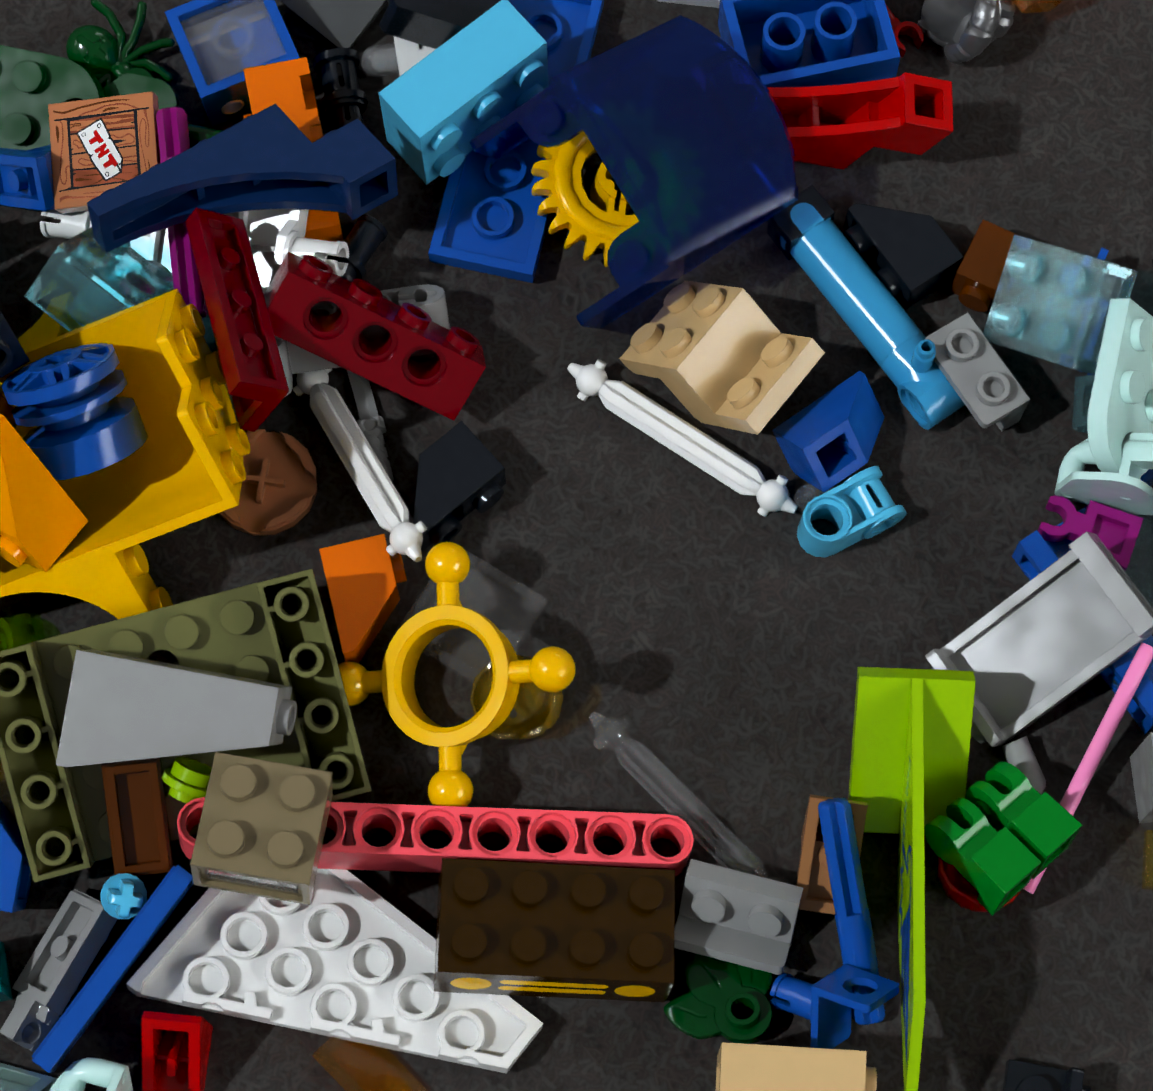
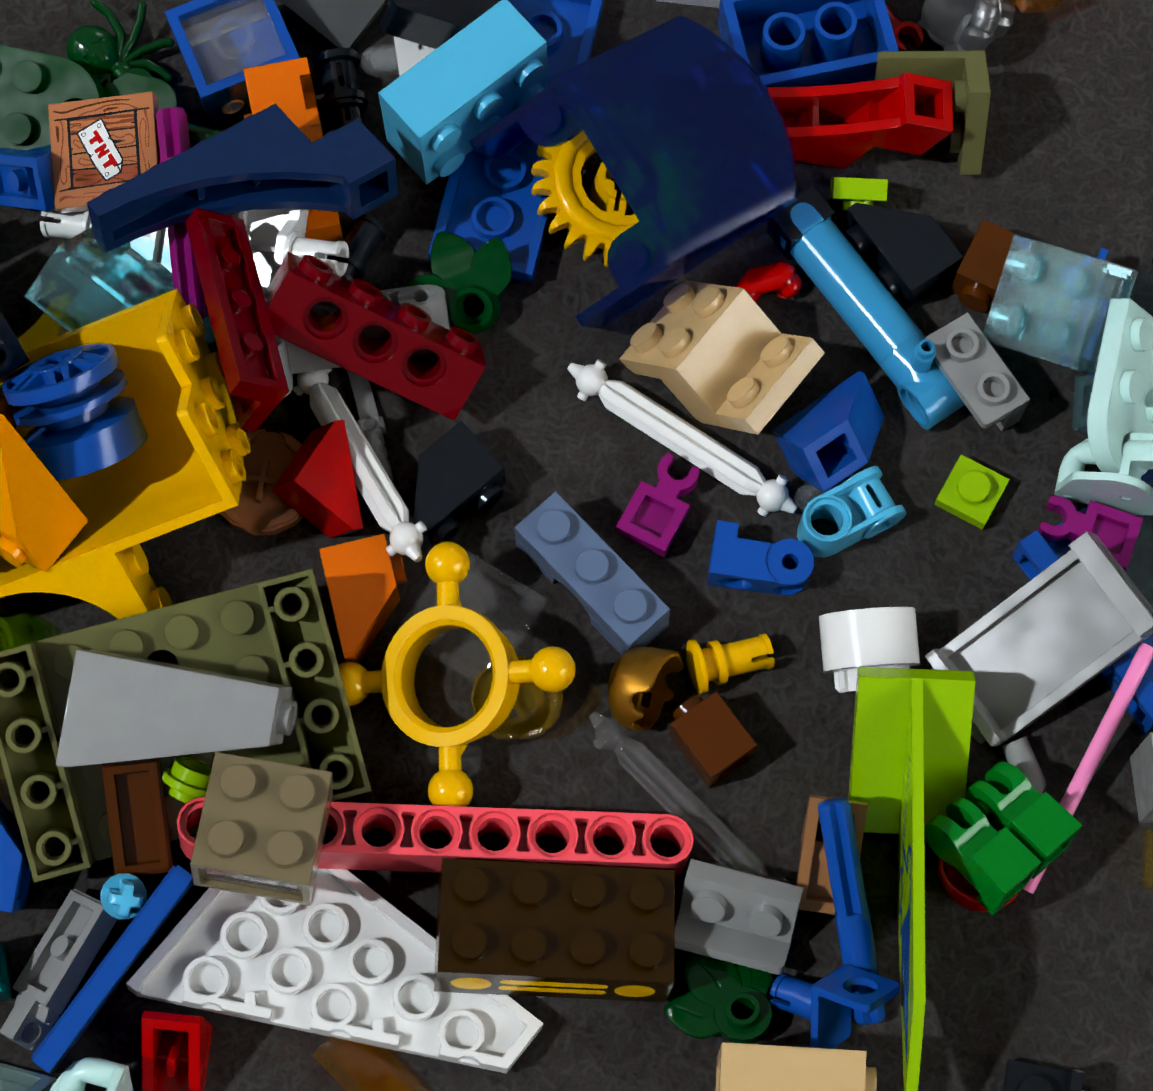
none -> red slope [271,420,363,538]
none -> dark green plate [409,231,512,333]
none -> sand blue arch [514,491,670,655]
none -> pearl gold hair [608,647,683,731]
none -> magenta plate [616,453,699,558]
none -> reddish brown brick [669,691,757,789]
none -> yellow pin [686,633,775,695]
none -> blue leg [707,520,814,596]
none -> red arm [734,261,802,302]
none -> white piece [819,607,920,694]
none -> lime plate [830,177,888,210]
none -> olive bracket [875,50,991,175]
none -> lime plate [934,454,1010,530]

